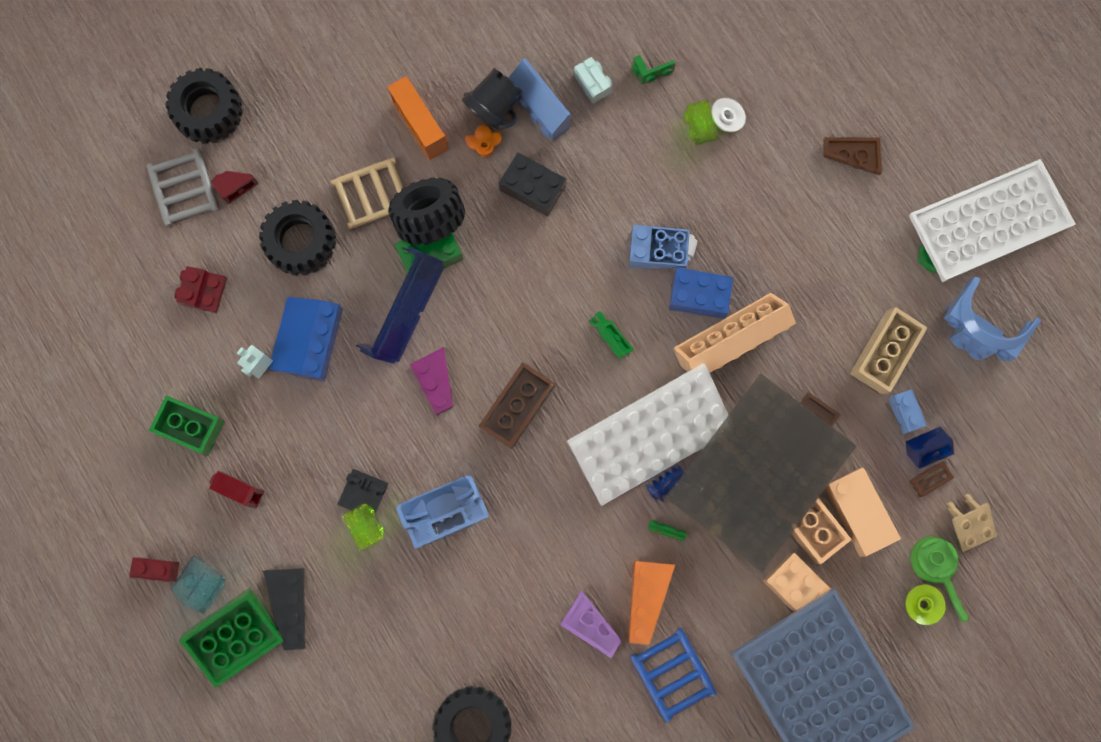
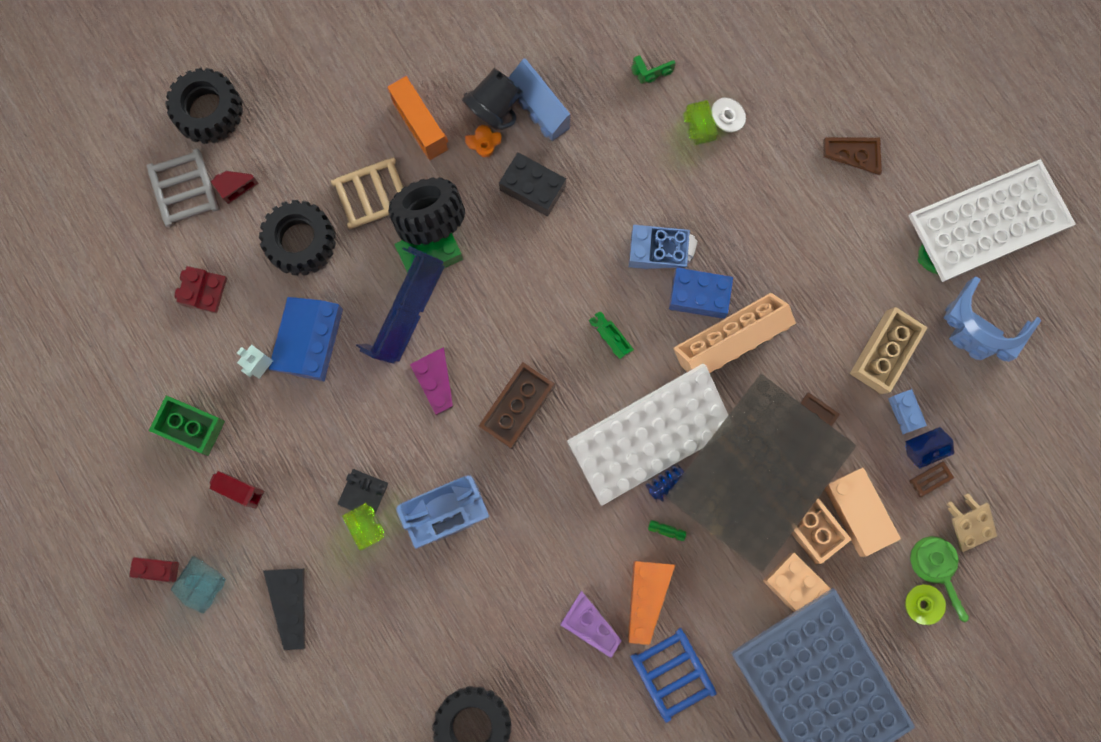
green slope [179,587,283,688] -> none
light aqua brick [573,57,612,104] -> none

